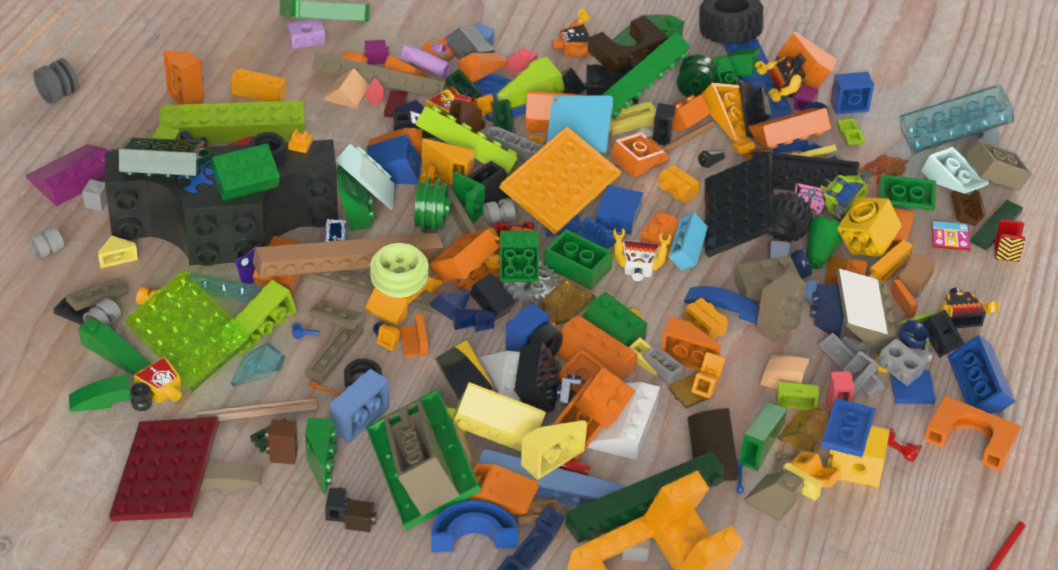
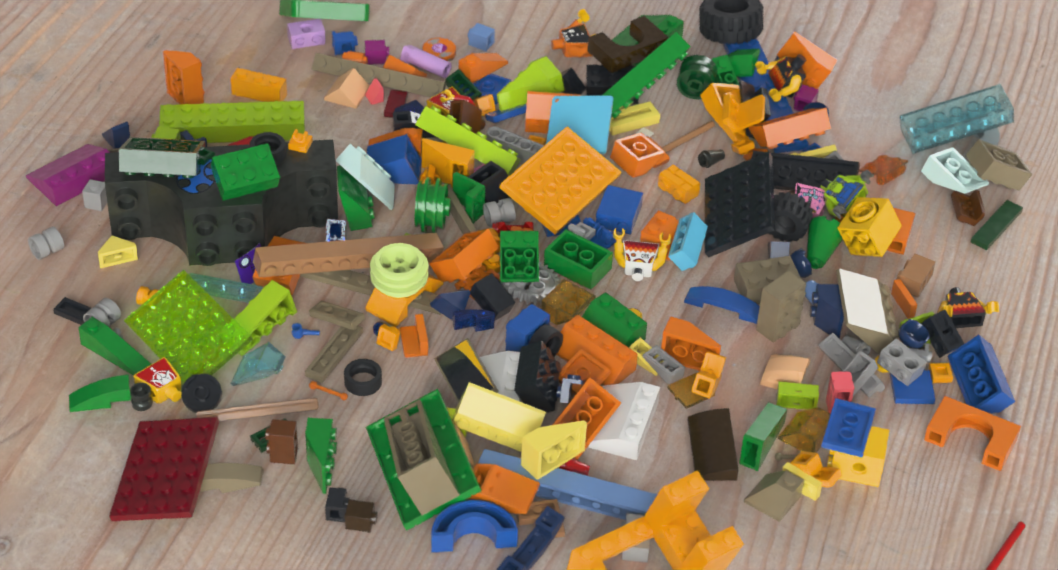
dark grey wheel [33,58,79,104] -> none
dark tan tile [66,278,128,311] -> none
medium blue brick [330,369,389,443] -> none
dark grey slope [446,26,495,60] -> none
dark green slope [491,99,515,134] -> none
coral slope [502,48,538,75] -> none
dark green brick [565,452,725,543] -> none
orange brick [575,367,635,429] -> none
black brick [652,103,676,146] -> none
orange slope [673,95,711,132] -> none
light orange brick [684,298,728,340] -> none
blue hinge [736,459,744,494] -> none
orange slope [824,256,867,284] -> none
blue brick [830,72,874,115] -> none
lime slope [836,118,865,146] -> none
light orange hinge [868,240,913,285] -> none
green slope [877,175,936,210] -> none
red piece [887,428,922,462] -> none
piece [931,220,971,251] -> none
piece [994,220,1026,262] -> none
none -> dark blue slope [102,122,130,149]
none -> black tile [181,373,222,413]
none -> blue brick [332,31,358,55]
none -> light grey bracket [568,222,596,240]
none -> light orange bracket [722,93,765,133]
none -> light orange plate [929,363,953,383]

